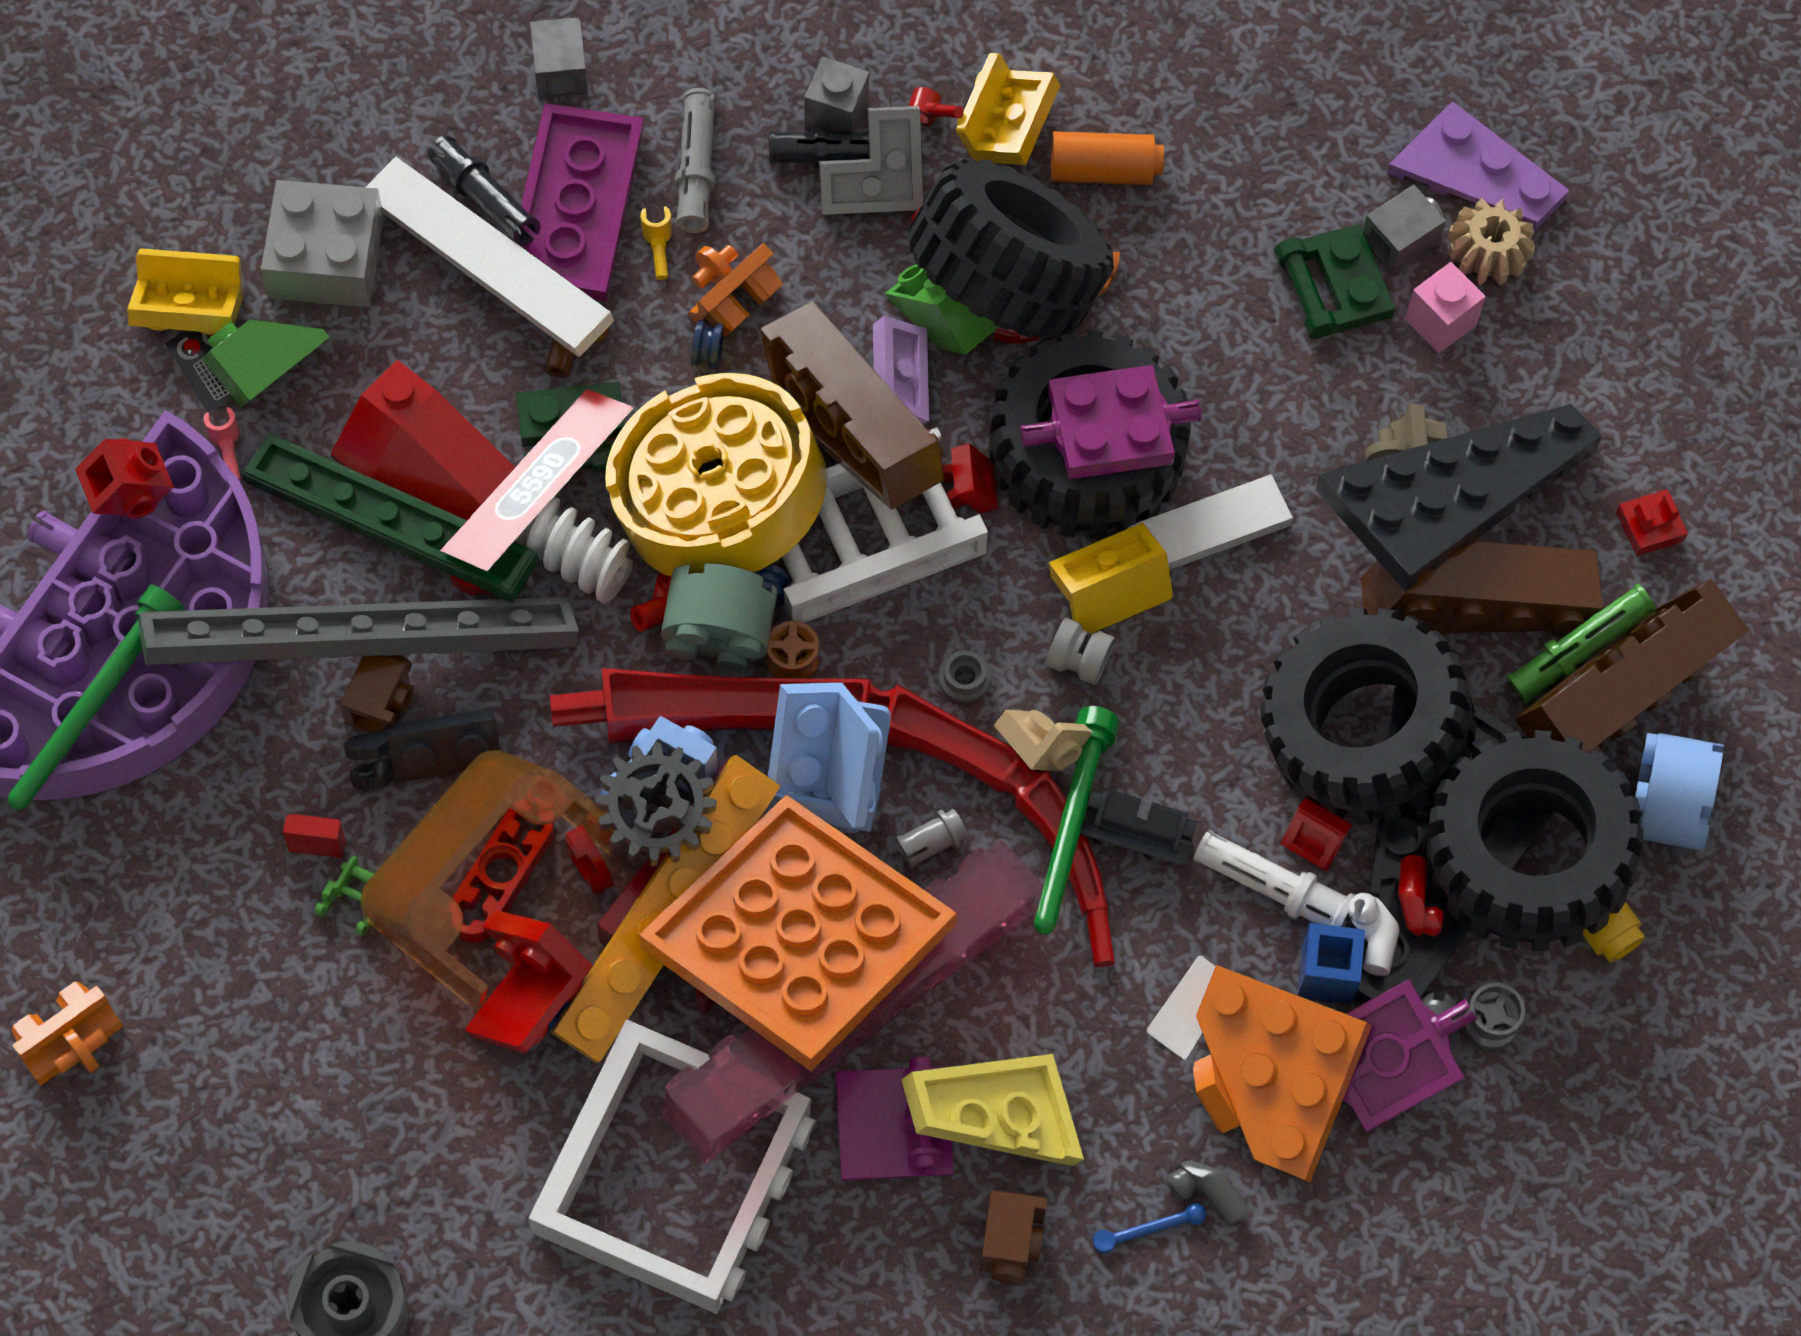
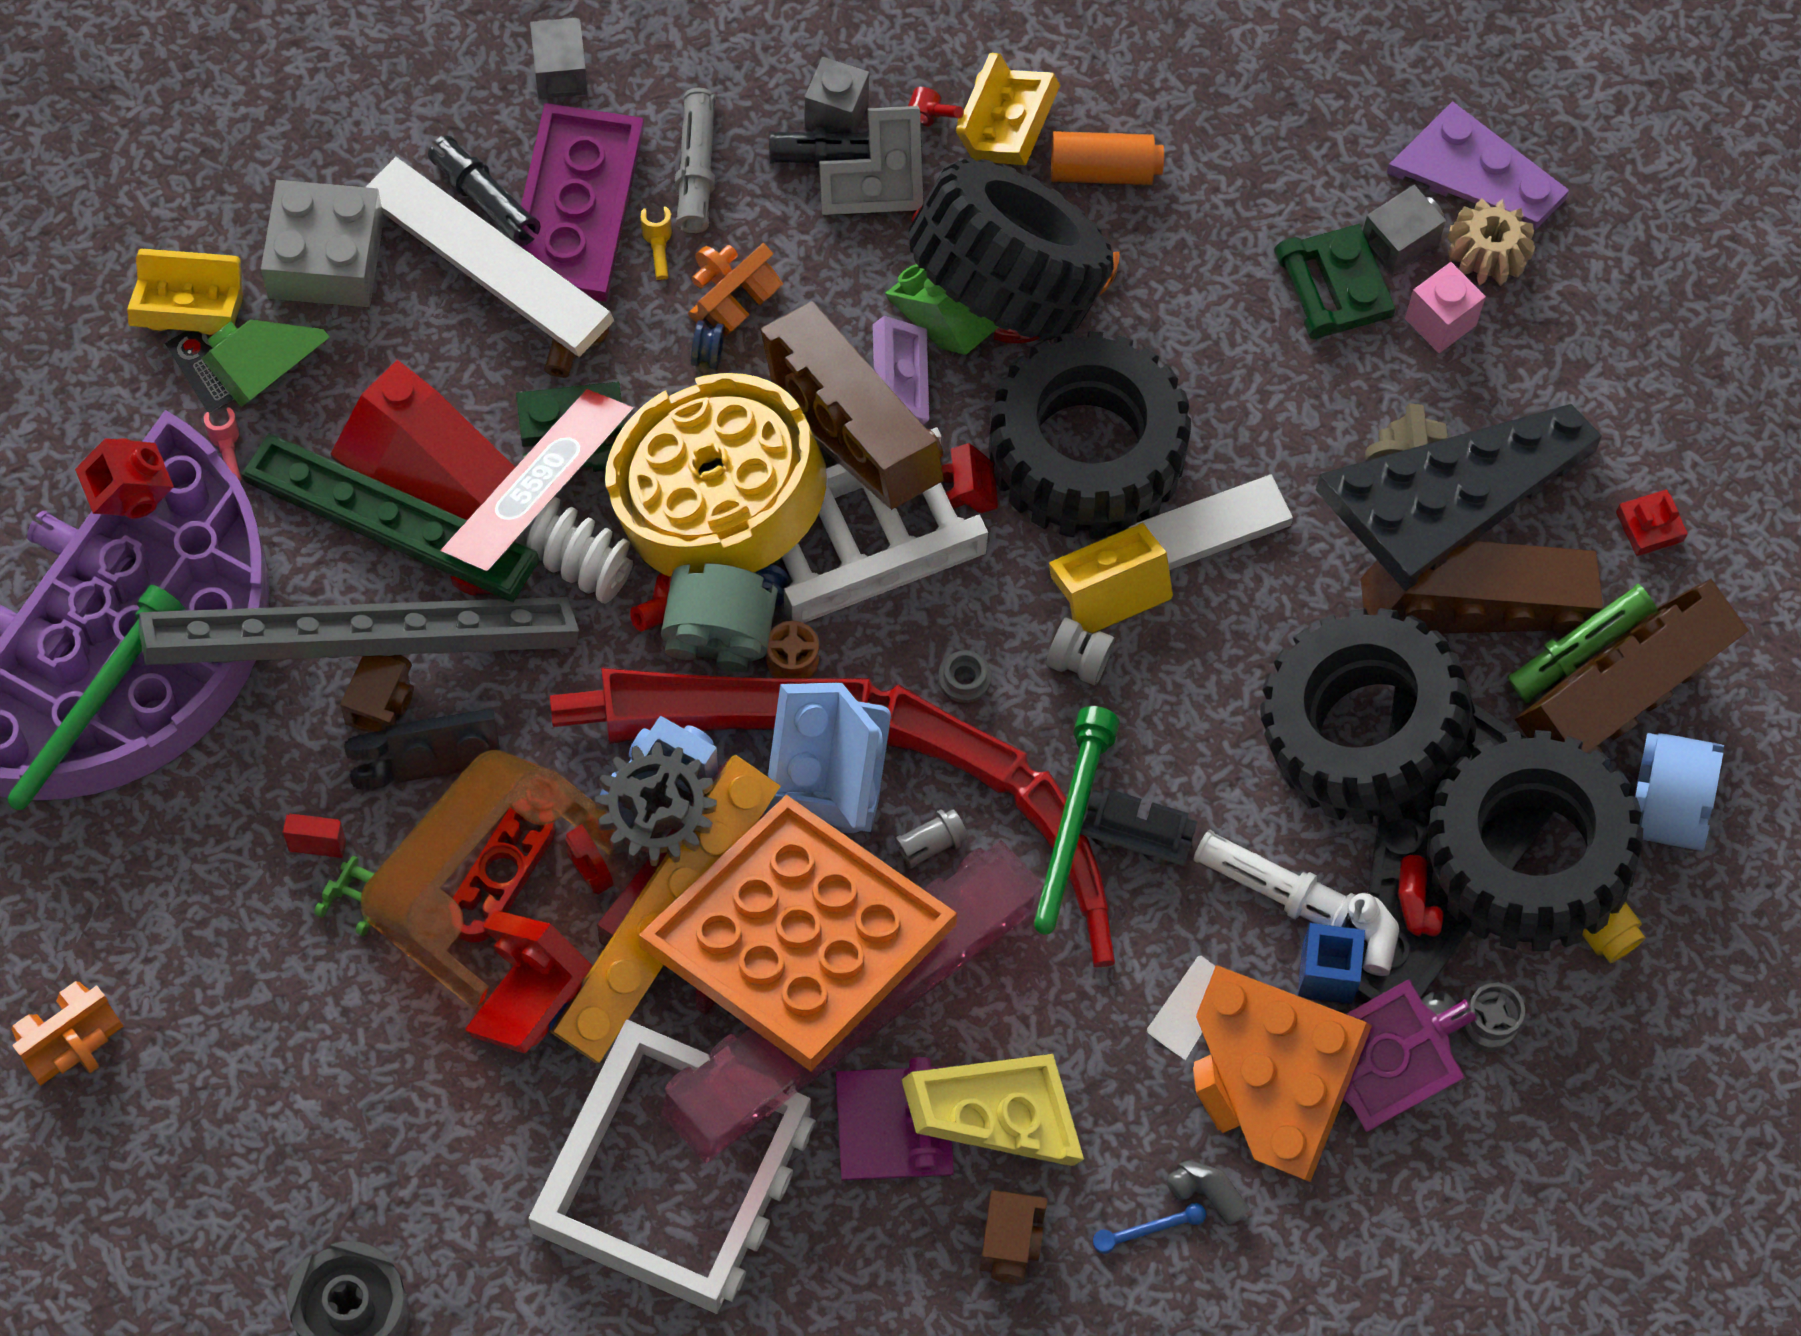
tan bracket [994,710,1092,771] -> none
magenta plate [1020,365,1202,479] -> none
red tile [1280,797,1352,872] -> none

